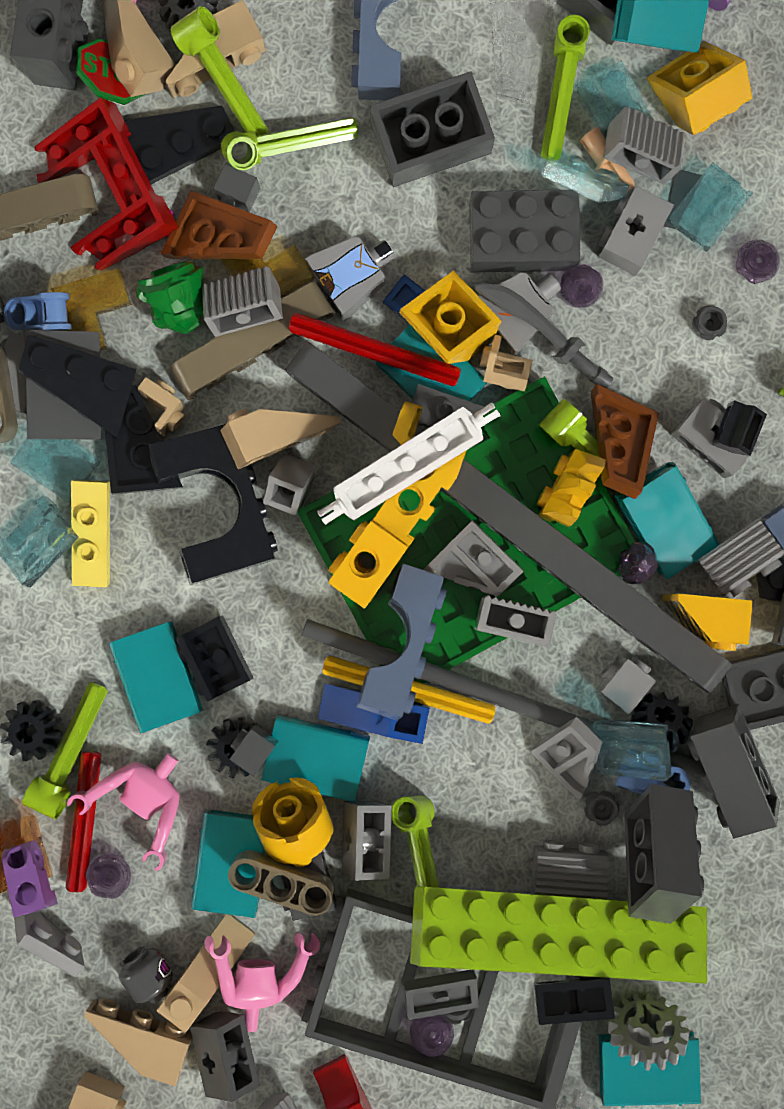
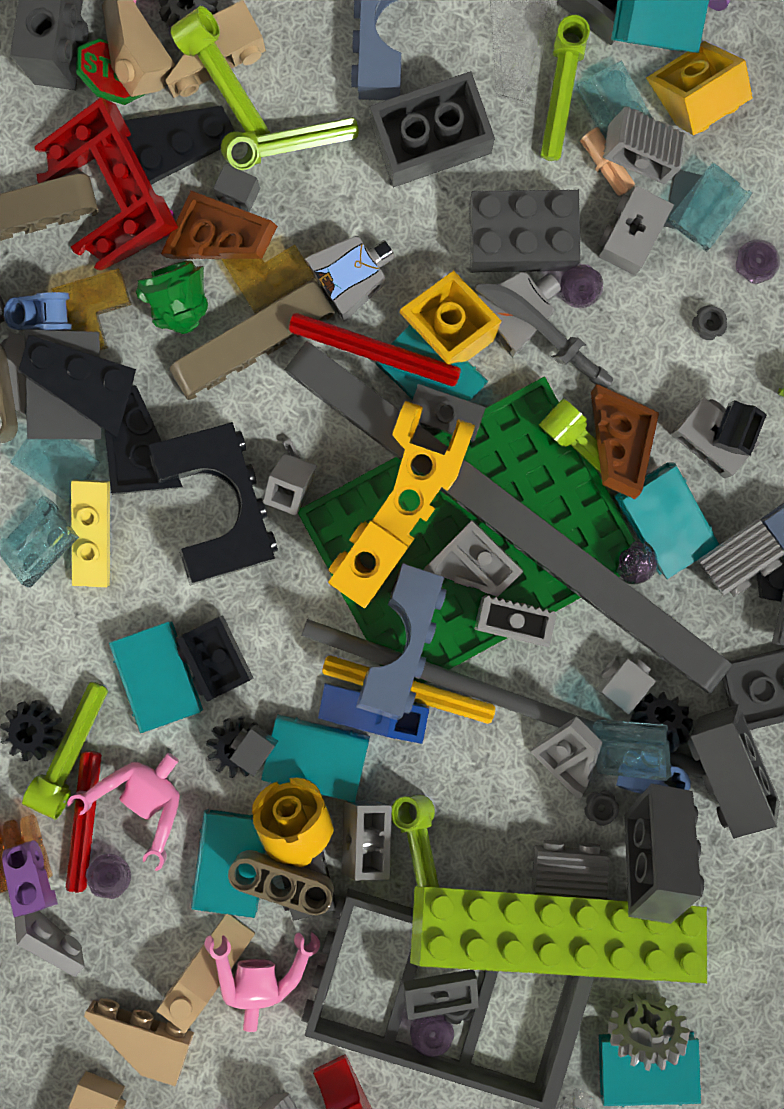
dark grey head [118,946,173,1004] -> none
tan bracket [138,377,185,437] -> none
dark grey brick [190,1011,260,1102] -> none
light grey brick [202,266,283,337] -> none
tan slope [220,408,341,469] -> none
white plate [317,402,500,525] -> none
blue tile [382,274,425,324] -> none
tan bracket [480,334,533,392] -> none
black brick [533,977,615,1025] -> none
yellow plate [536,449,606,527] -> none
clear light blue plate [541,155,629,203] -> none
yellow slope [662,594,752,651] -> none

